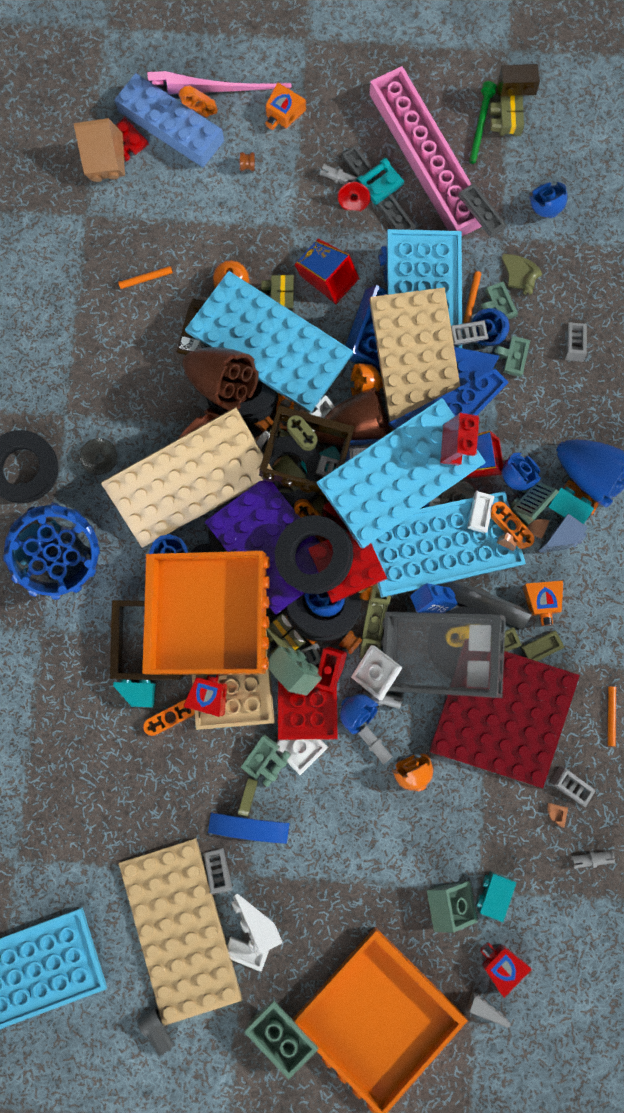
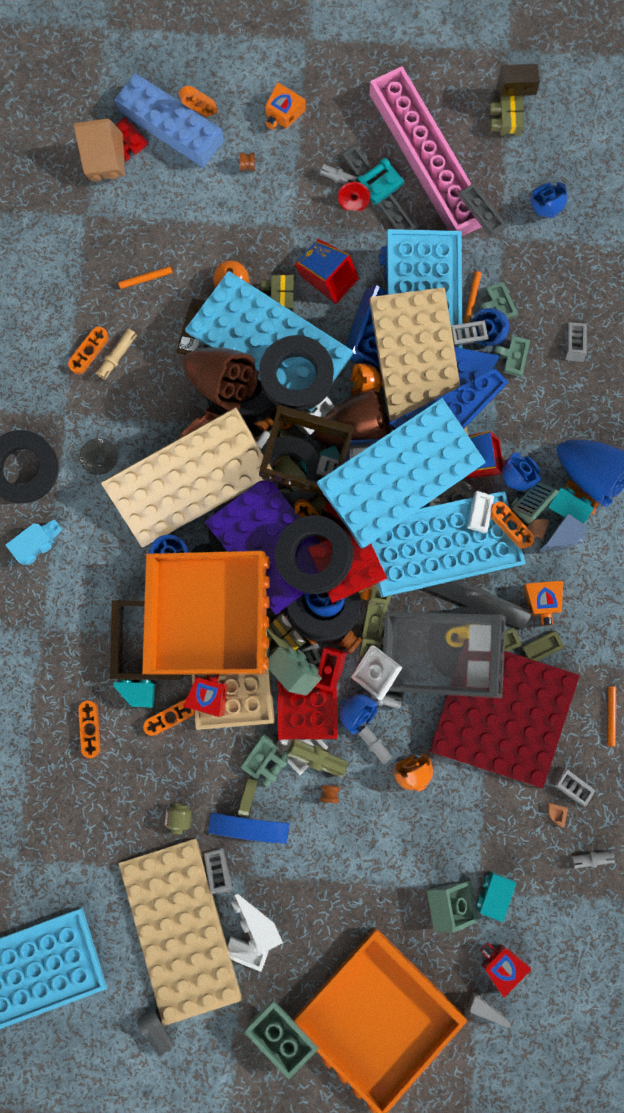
blue wheel [3,503,100,600] -> none
bright pink plate [147,71,291,94] -> none
olive beam [287,416,317,451] -> none
blue brick [410,583,457,613] -> none
red panel [440,413,479,466] -> none
green piece [469,81,497,164] -> none
nougat tile [497,533,517,551] -> none
olive arm [502,254,542,295] -> none
none -> orange beam [68,327,109,374]
none -> orange beam [78,700,101,758]
none -> tan pin [96,328,137,380]
none -> olive head [165,803,192,834]
none -> black tyre [259,335,334,411]
none -> olive piece [287,738,348,777]
none -> dark orange wheel [319,785,341,803]

